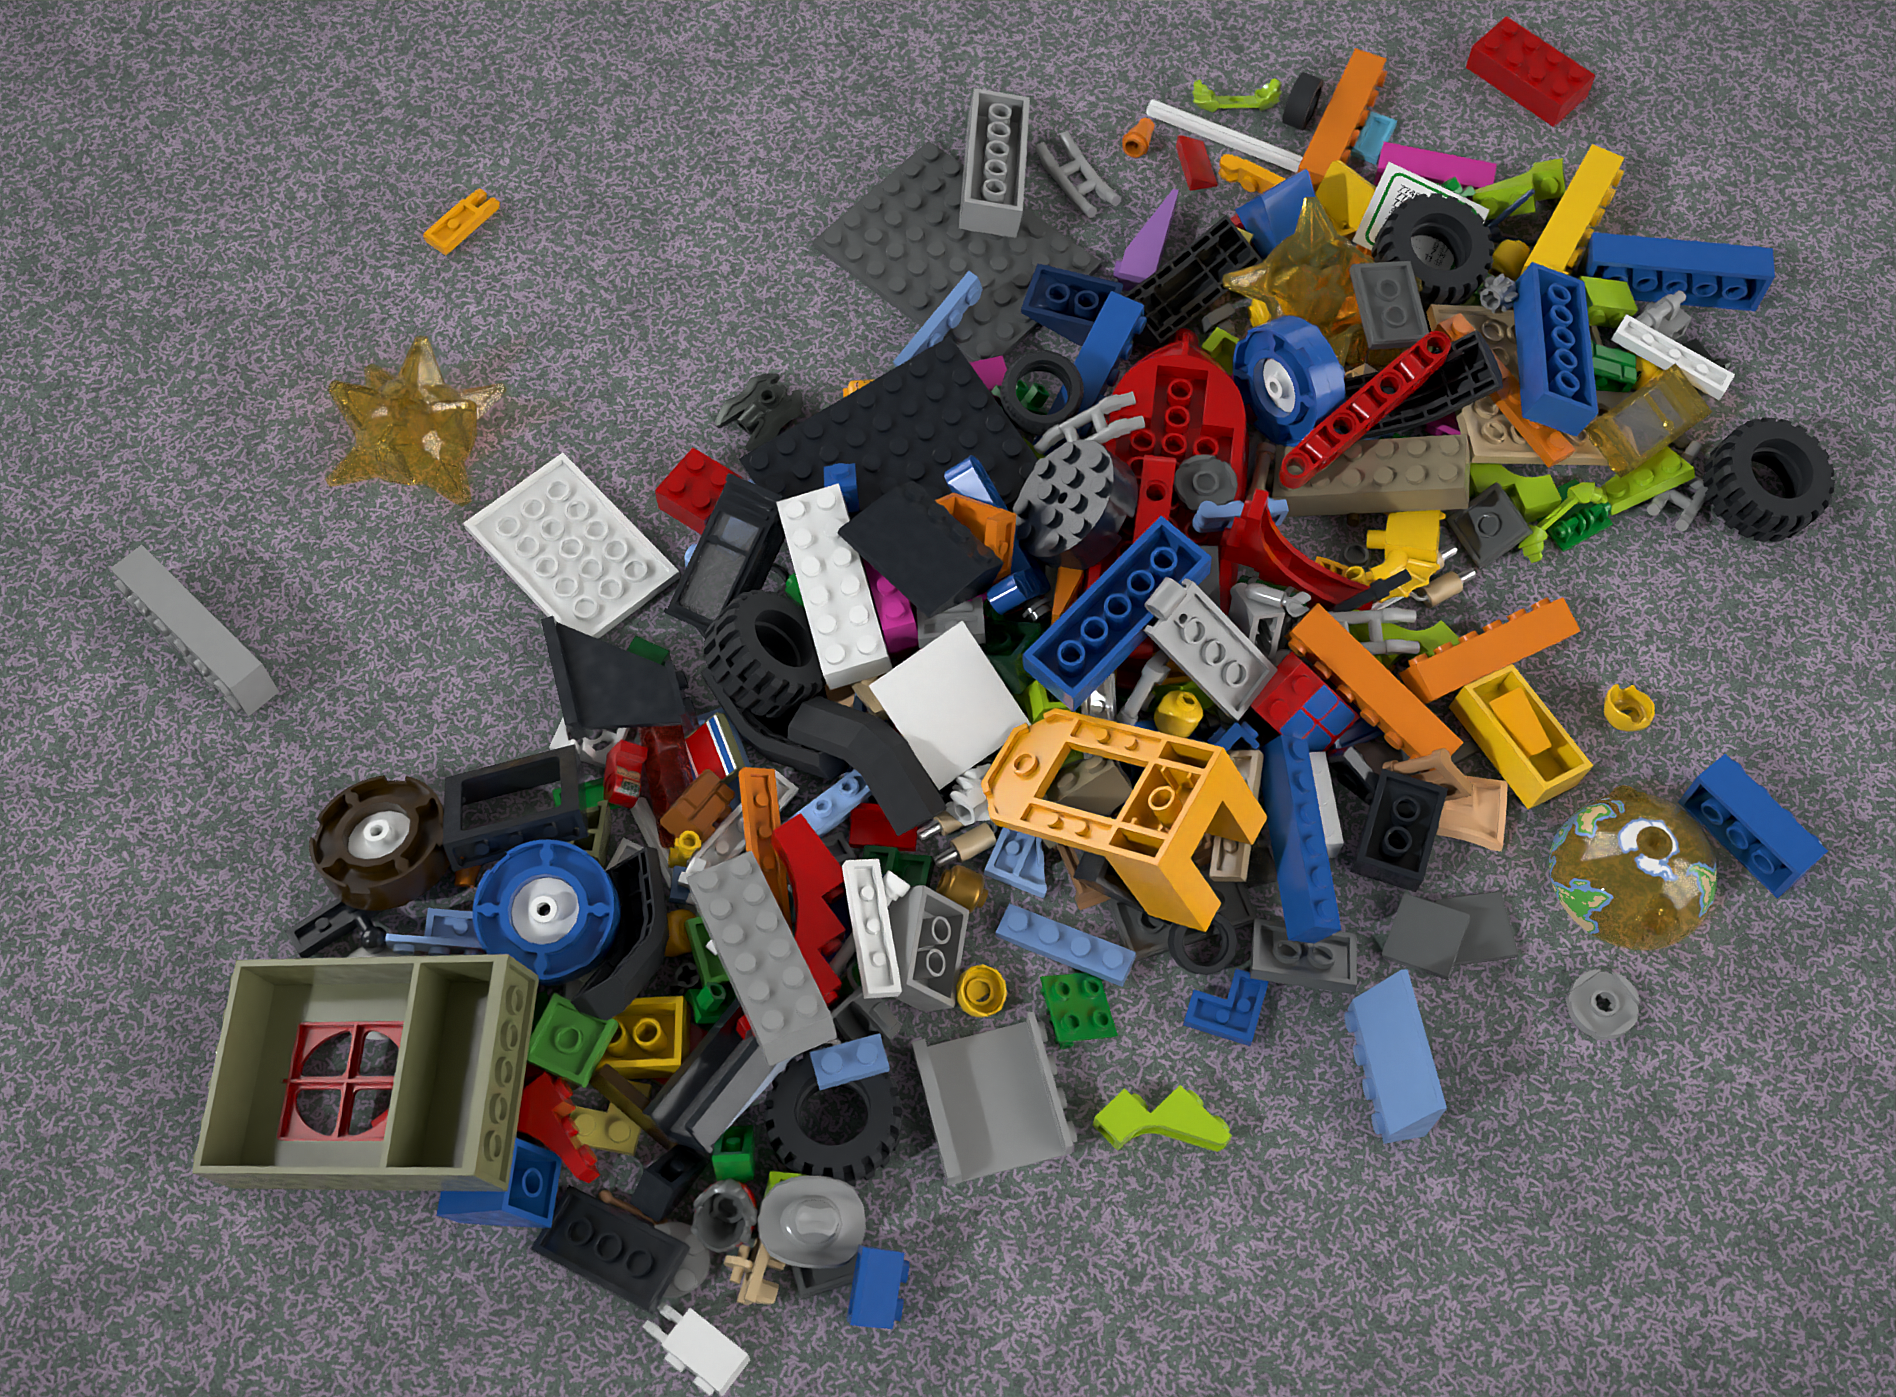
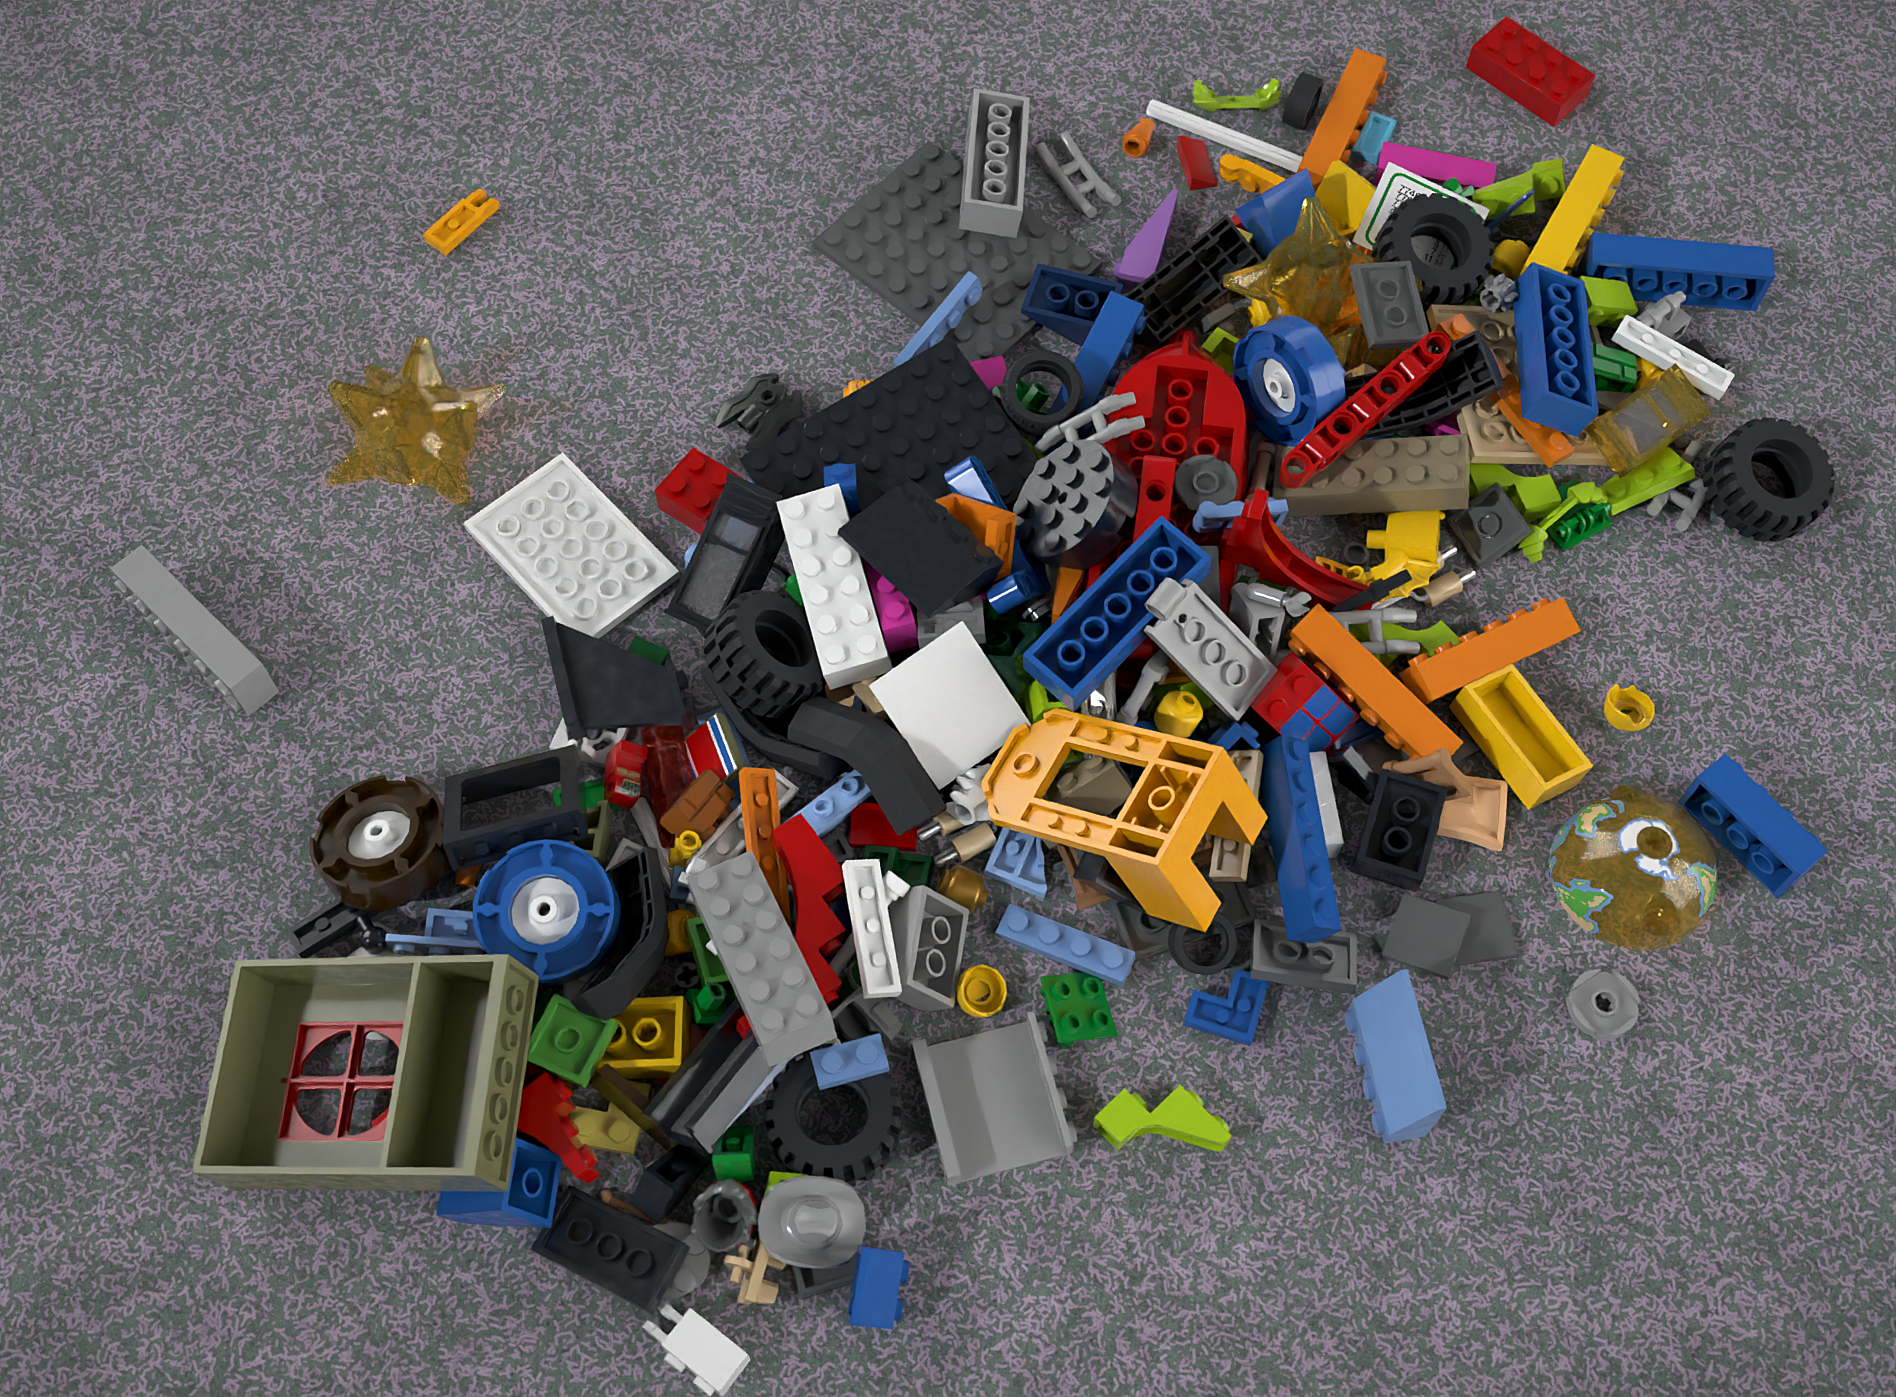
light orange slope [1489,686,1552,758] -> none

